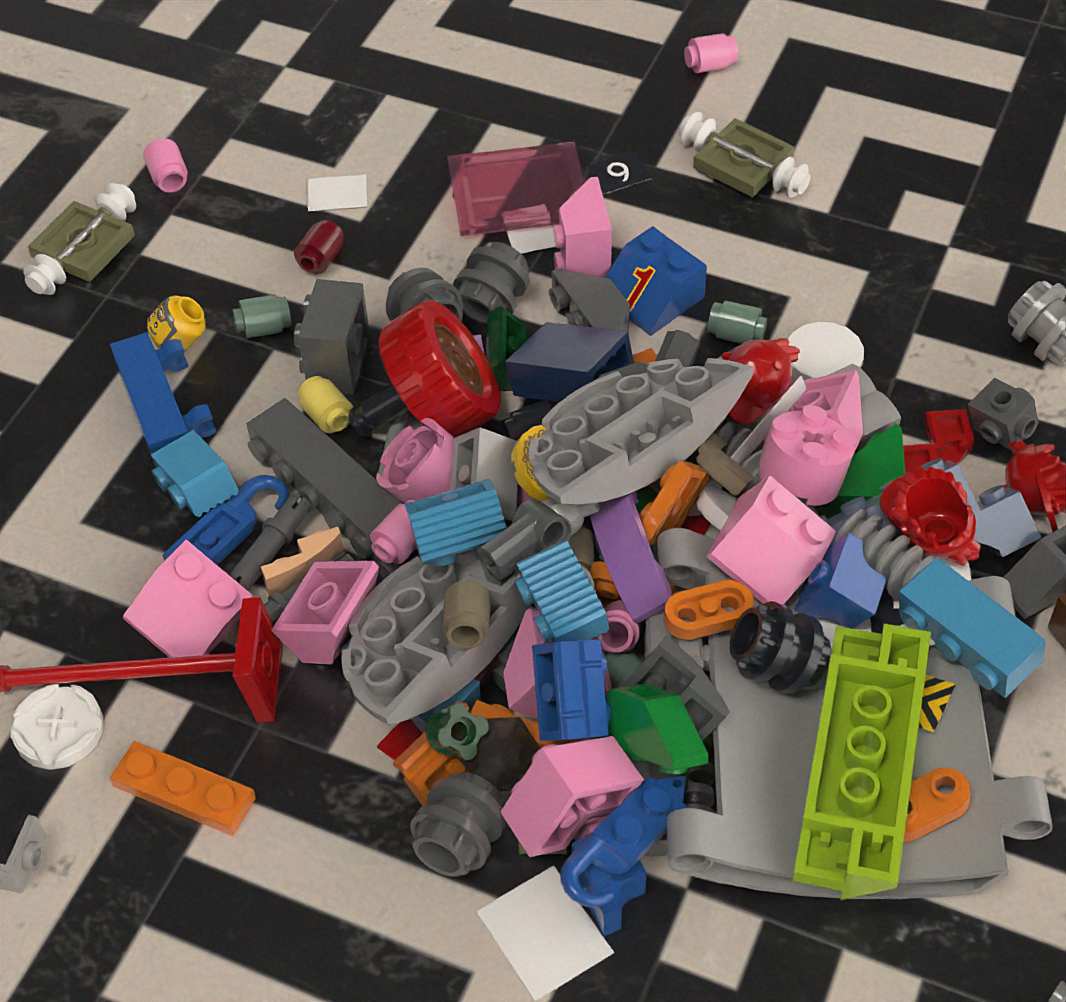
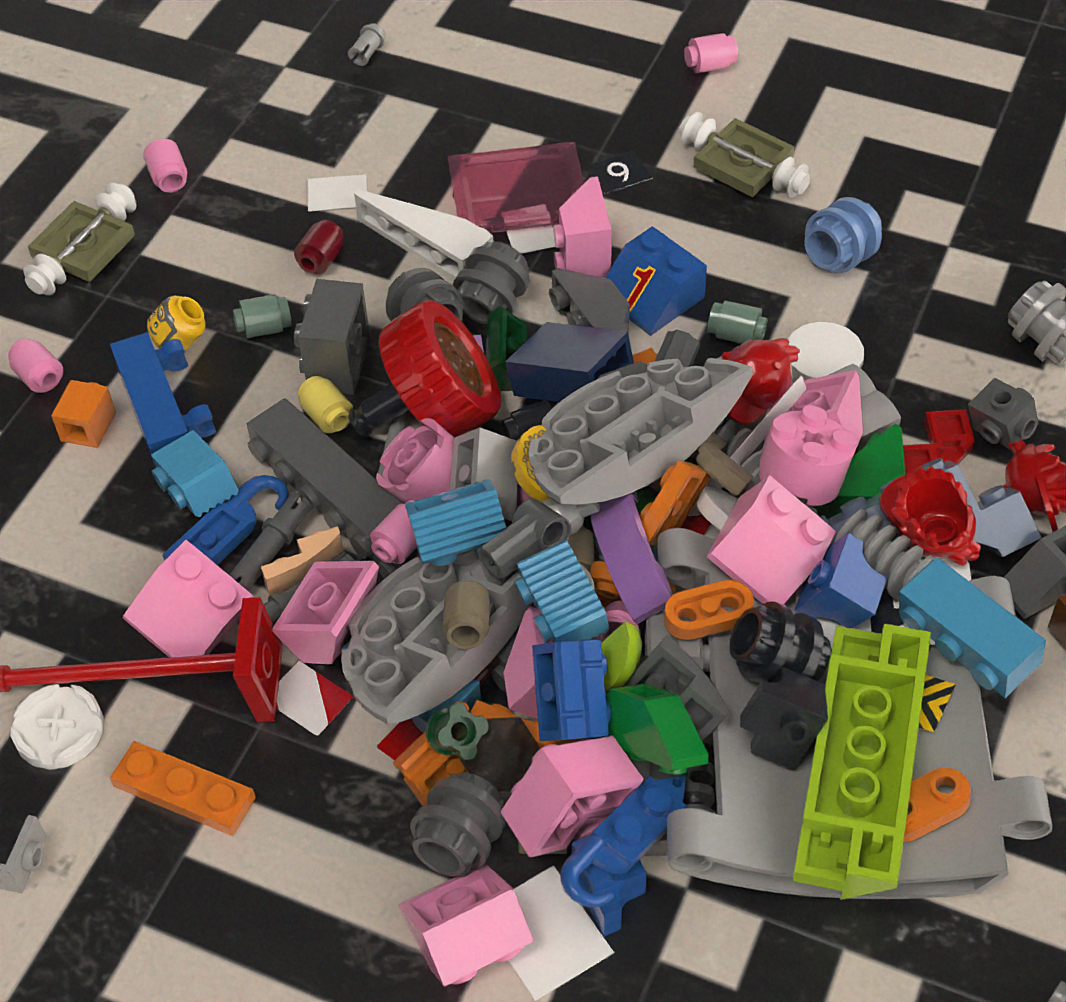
none -> bright pink brick [8,339,63,393]
none -> orange brick [51,380,116,448]
none -> white sticker [276,661,354,736]
none -> light grey pin [348,23,385,66]
none -> white slope [354,189,494,280]
none -> bright pink slope [399,863,534,986]
none -> lime brick [601,621,642,695]
none -> black brick [740,667,828,770]
none -> medium blue piece [804,197,882,273]

